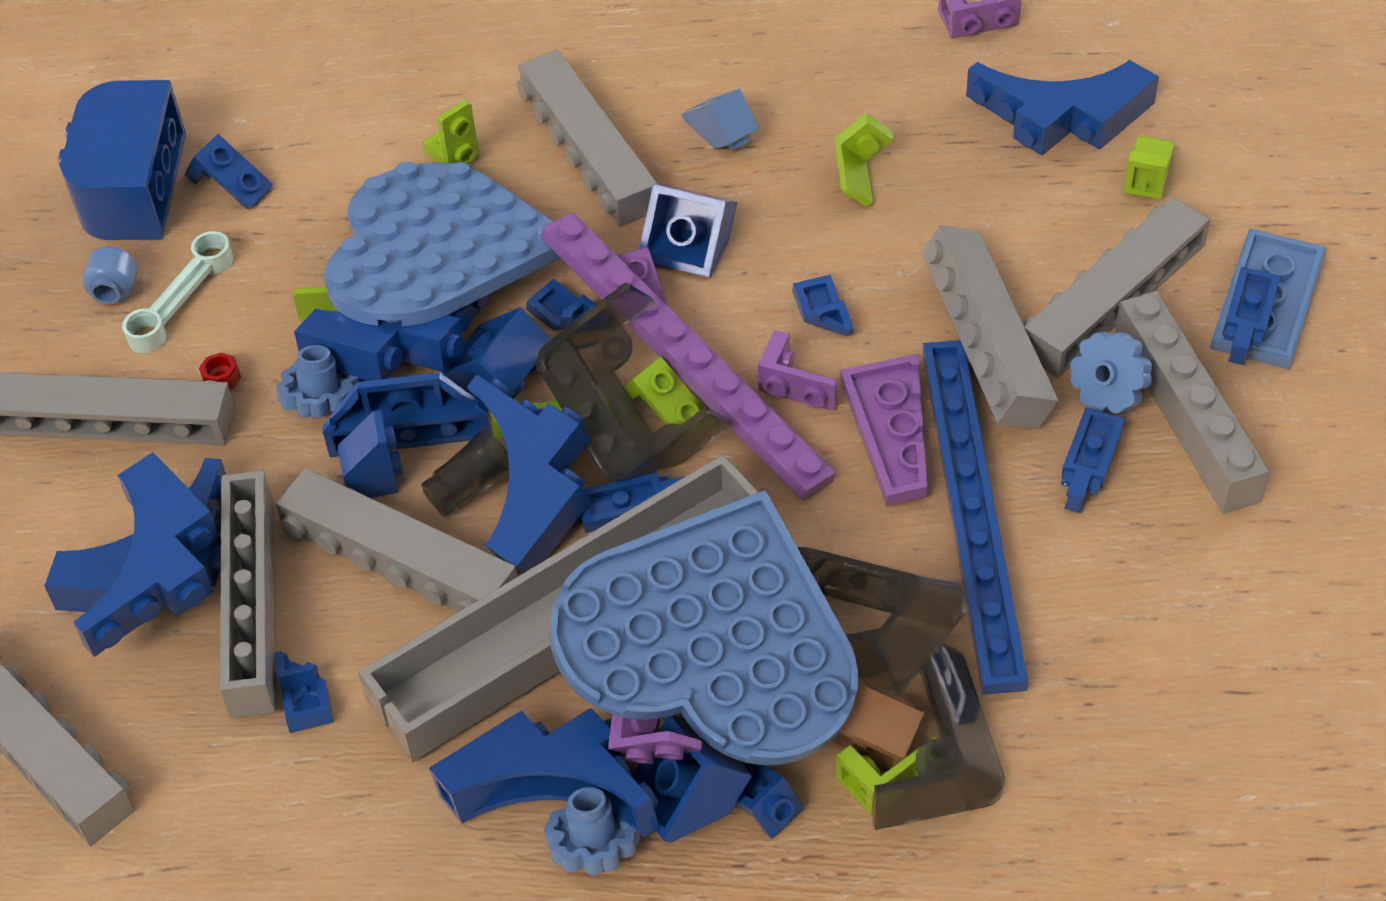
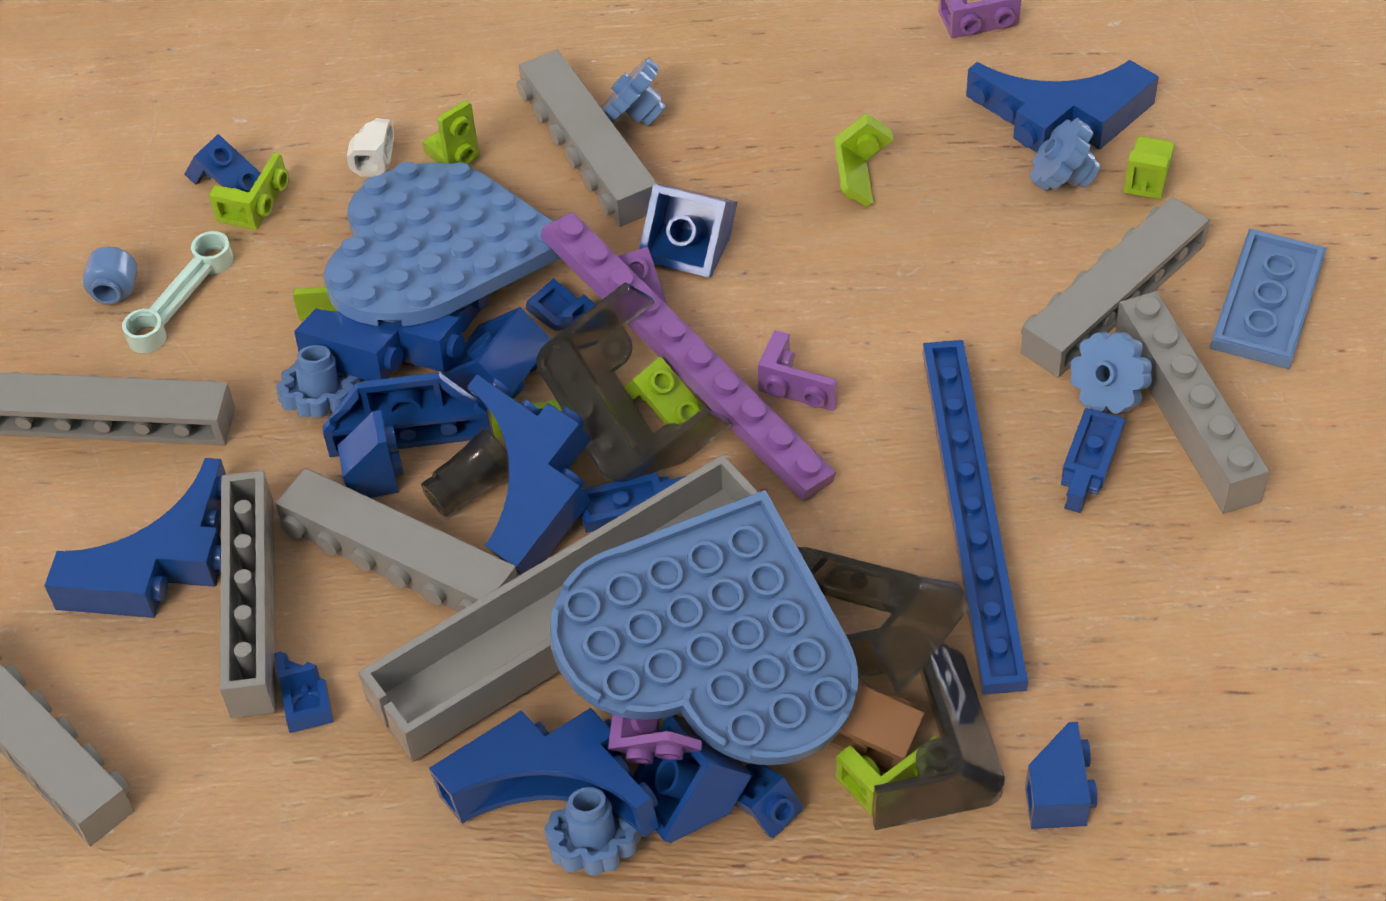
blue brick [59,80,186,240] -> none
blue arch [73,452,220,657] -> none
red tile [199,352,241,389] -> none
medium blue slope [681,88,759,151] -> none
blue slope [792,274,854,336] -> none
medium lavender wing [840,354,927,506] -> none
light grey brick [922,225,1059,429] -> none
blue hinge [1223,267,1281,365] -> none
none -> lime bracket [208,152,289,230]
none -> white rock [346,118,394,177]
none -> medium blue plant [601,58,666,126]
none -> blue slope [1025,722,1097,829]
none -> medium blue plant [1030,118,1100,191]

